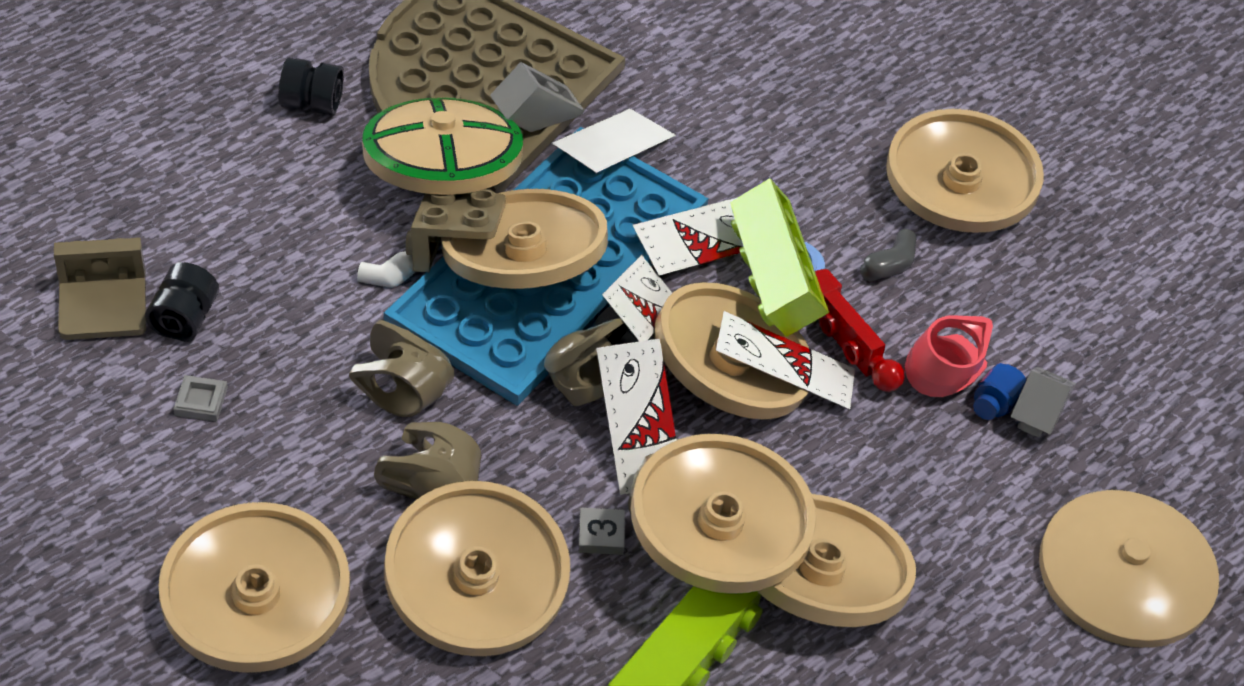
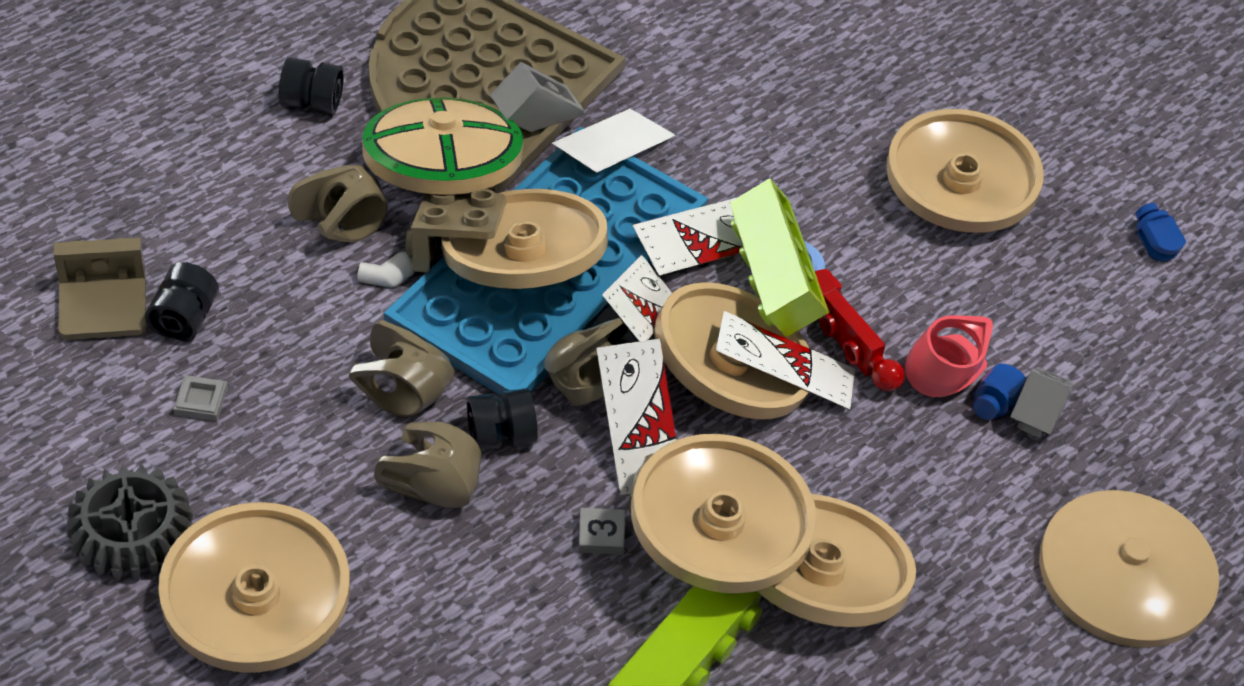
tan dish [384,481,570,656] -> none
dark grey arm [860,229,917,282] -> none
none -> dark grey gear [66,464,193,582]
none -> dark tan helmet [287,165,388,243]
none -> black wheel [466,388,538,452]
none -> blue arm [1135,203,1186,262]

